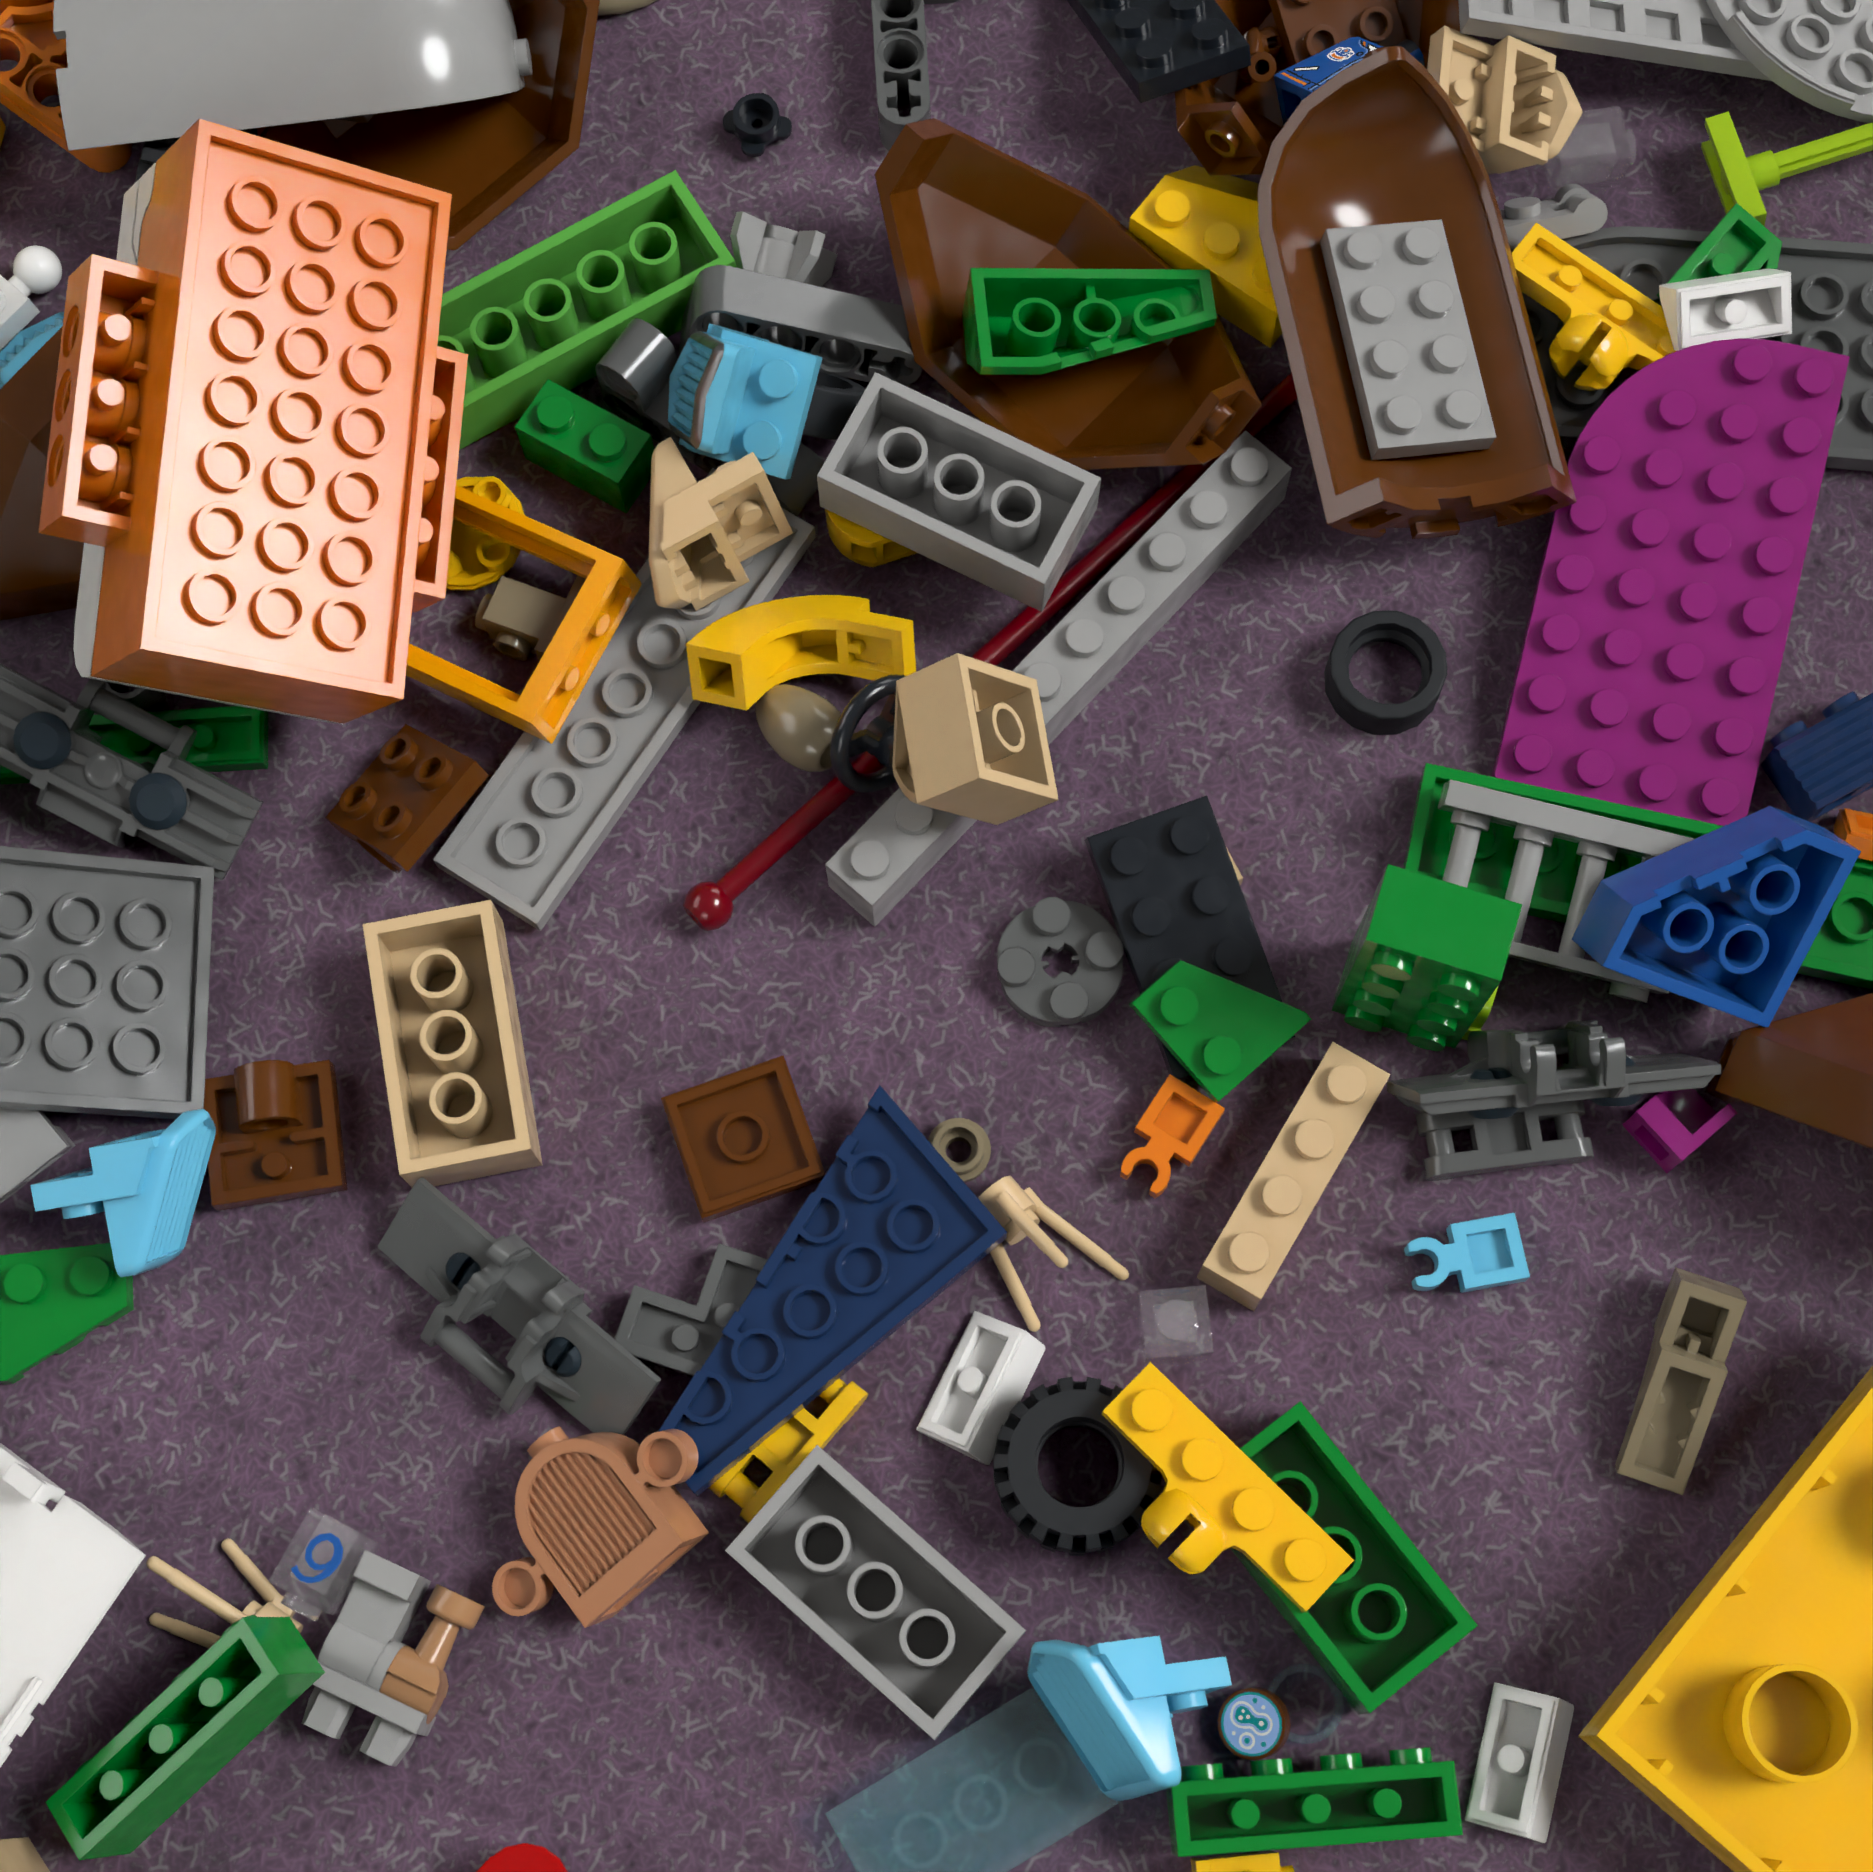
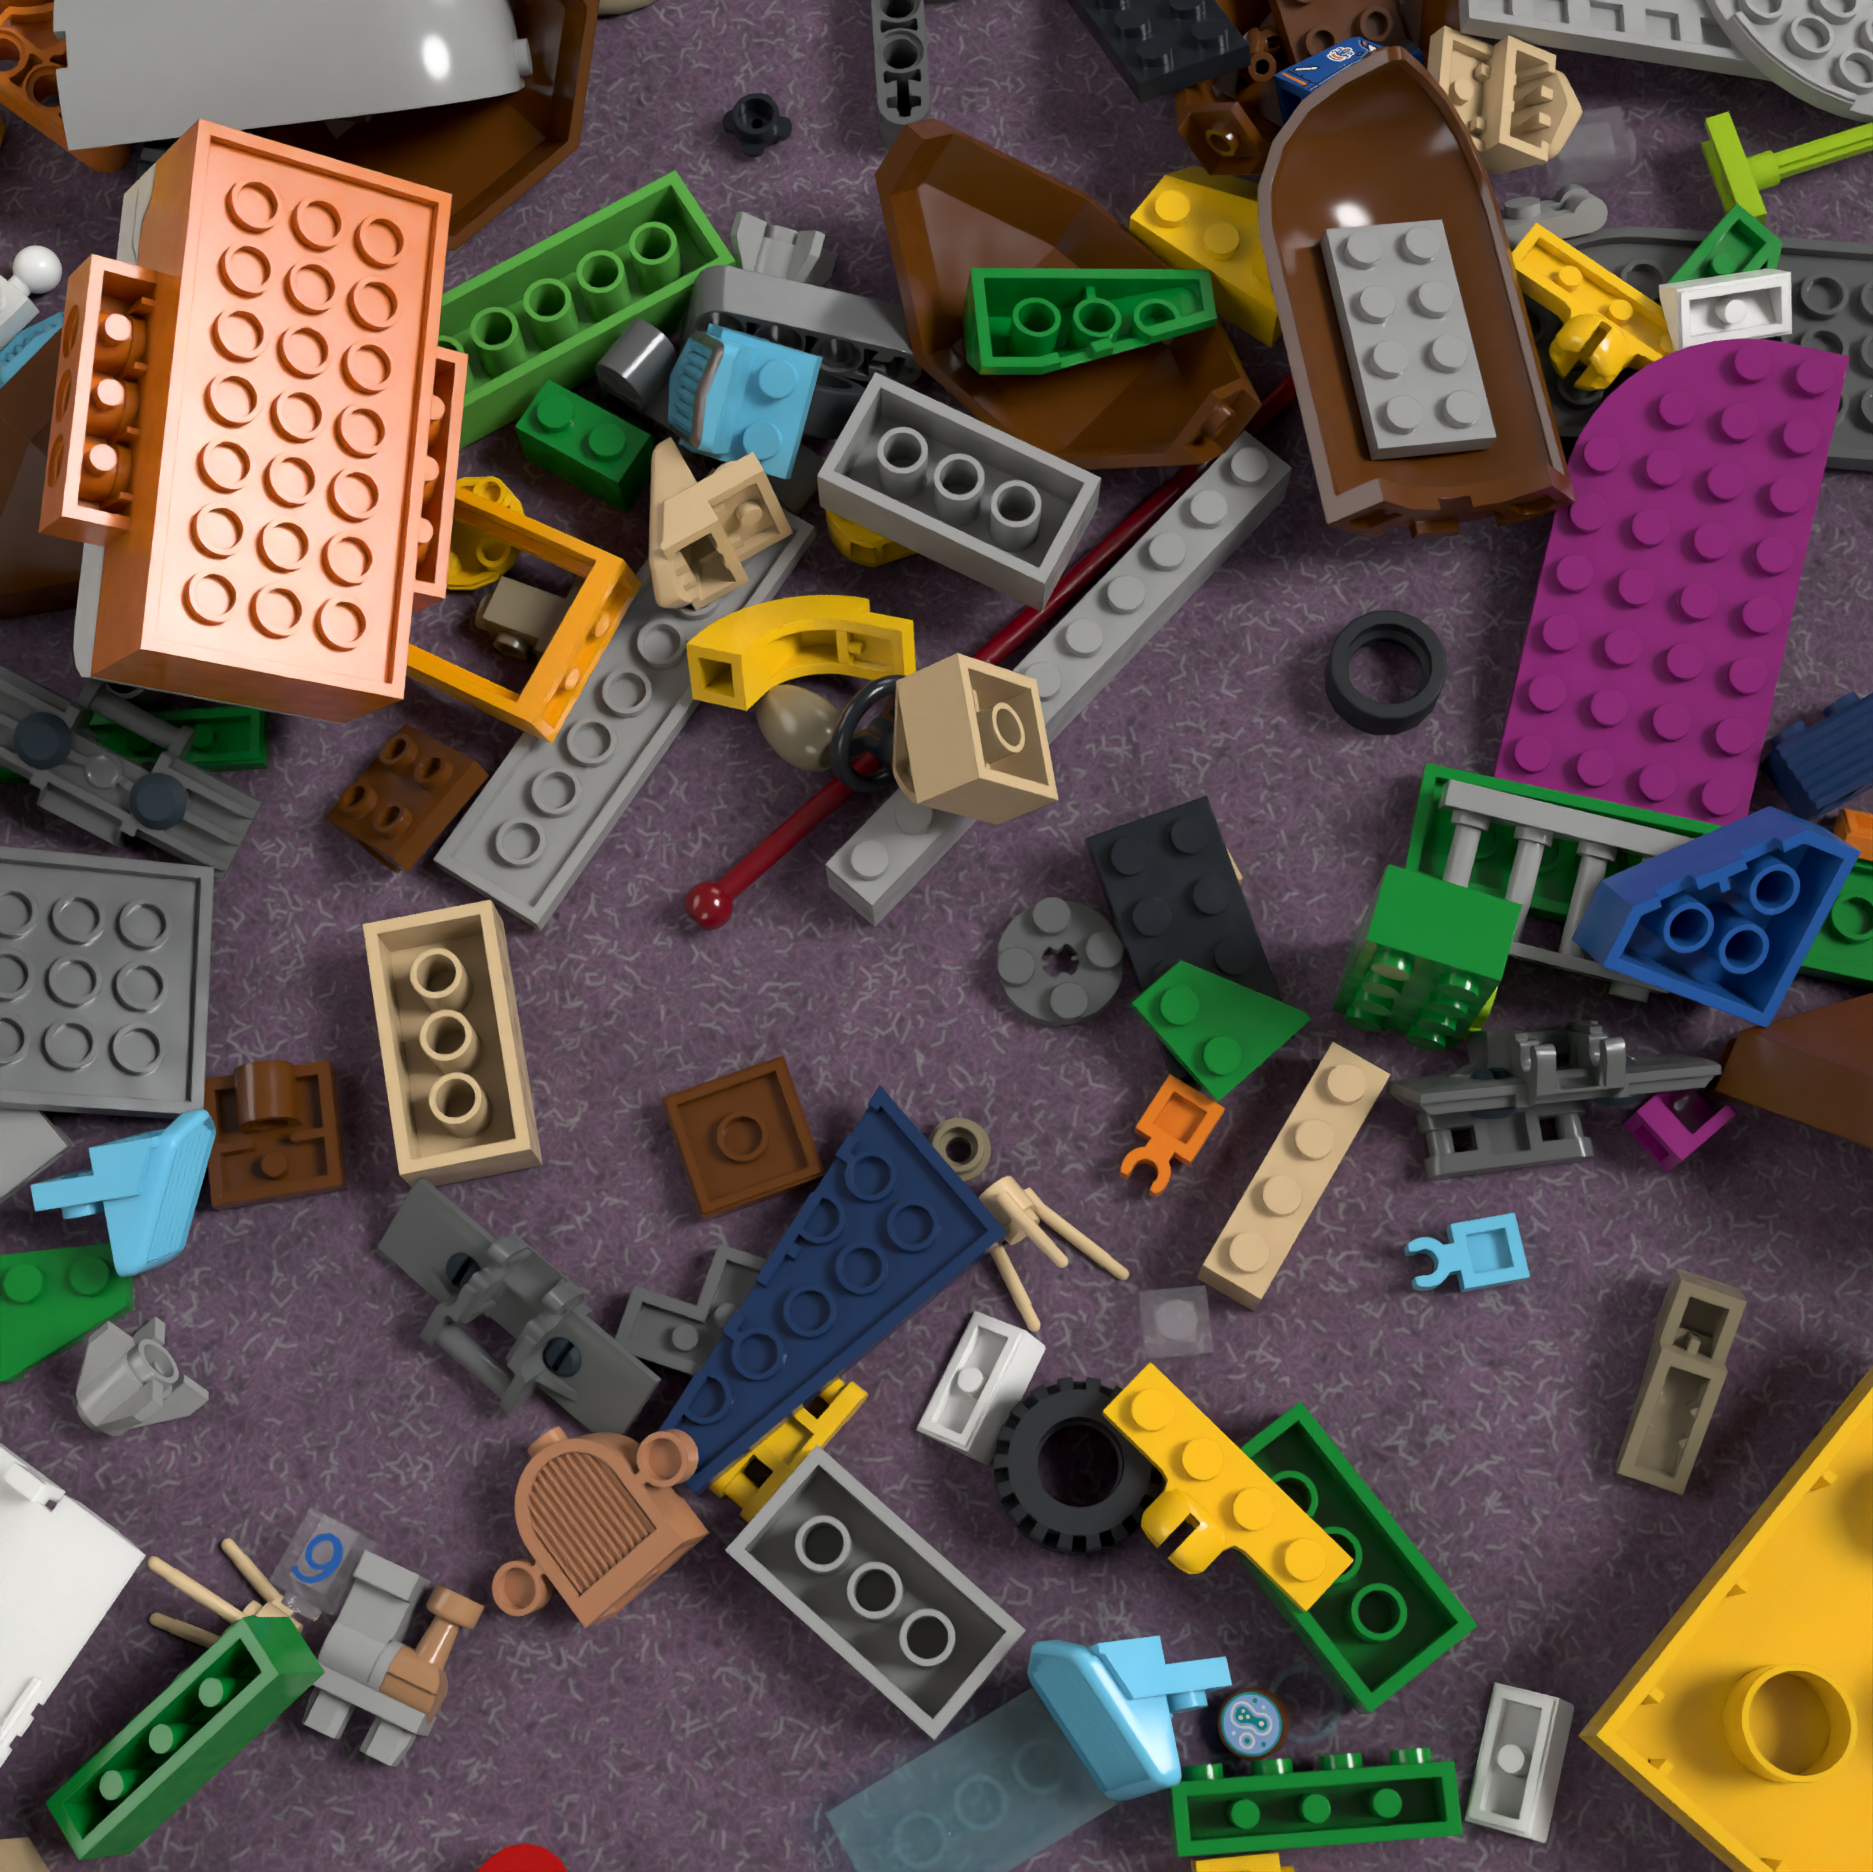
none -> light grey brick [76,1316,209,1436]

